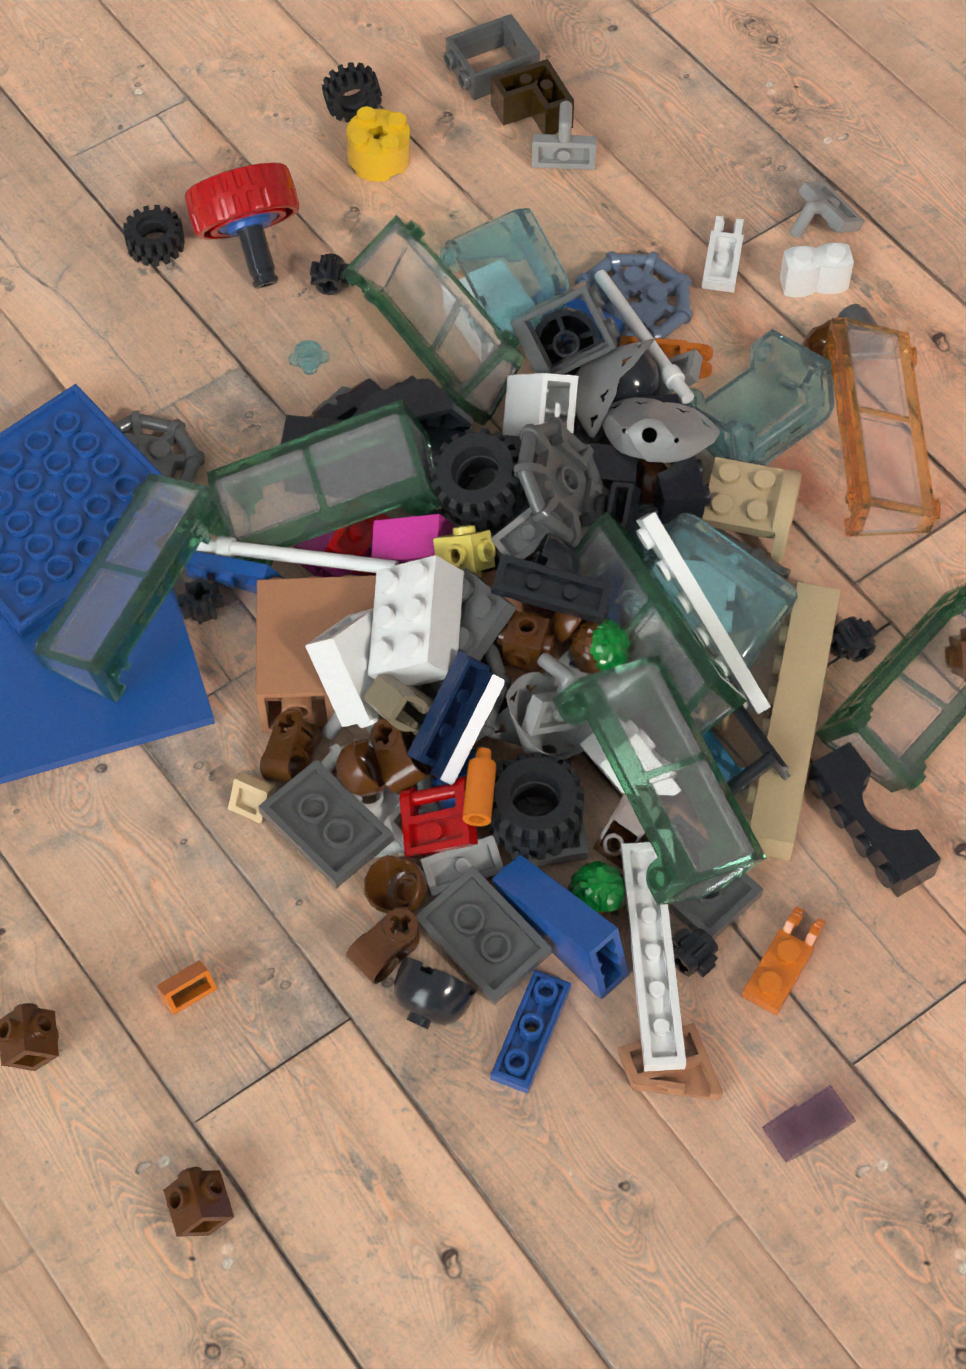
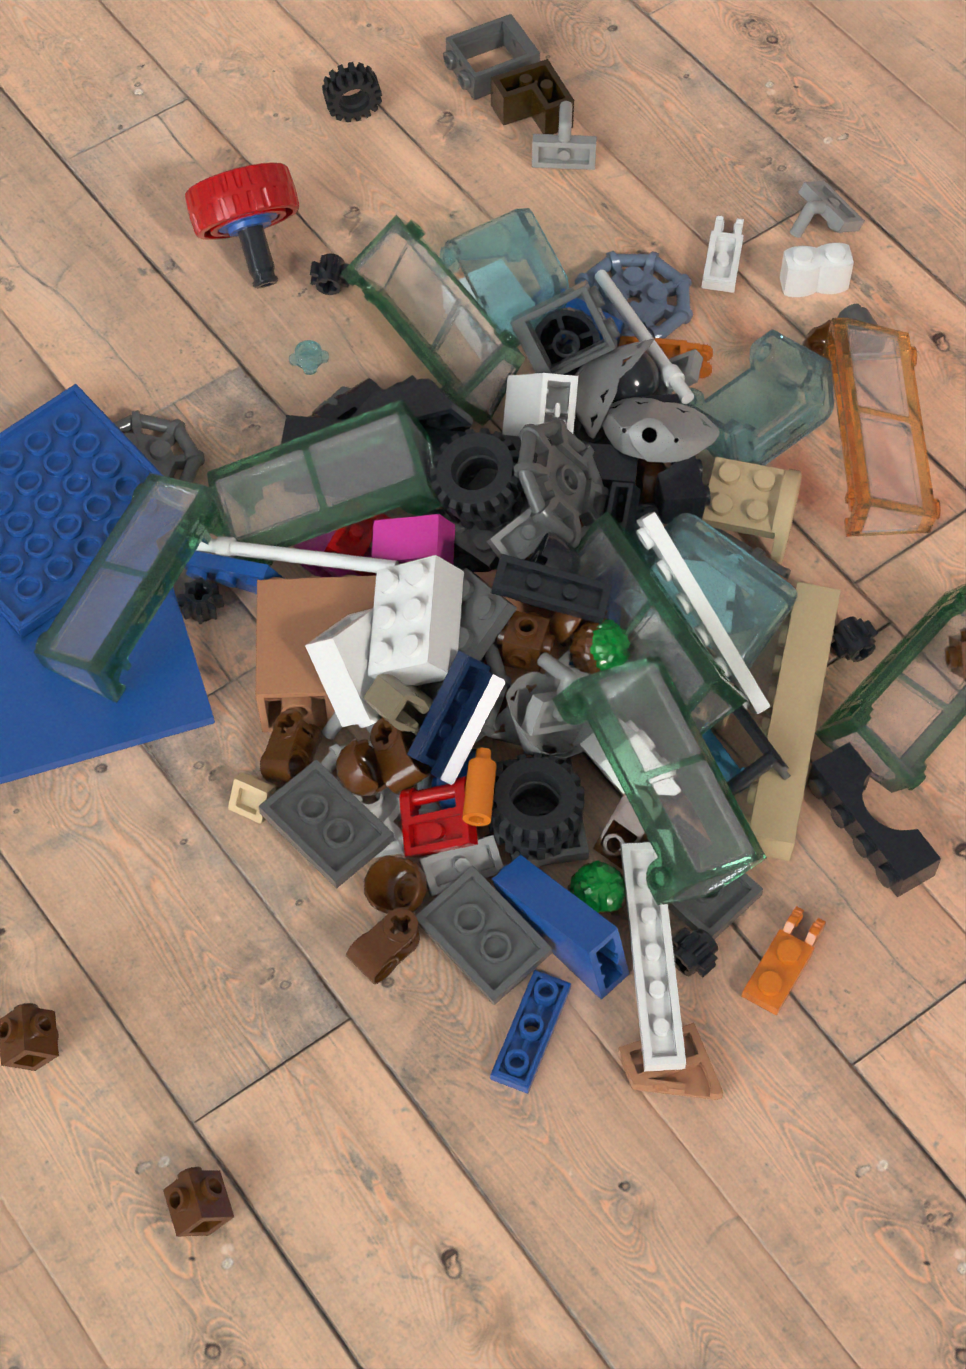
black tyre [123,205,185,267] -> none
orange piece [156,960,217,1015] -> none
yellow brick [346,106,410,182] -> none
black cylinder [394,956,477,1030] -> none
light yellow brick [433,525,495,577] -> none
slope [762,1085,856,1163] -> none

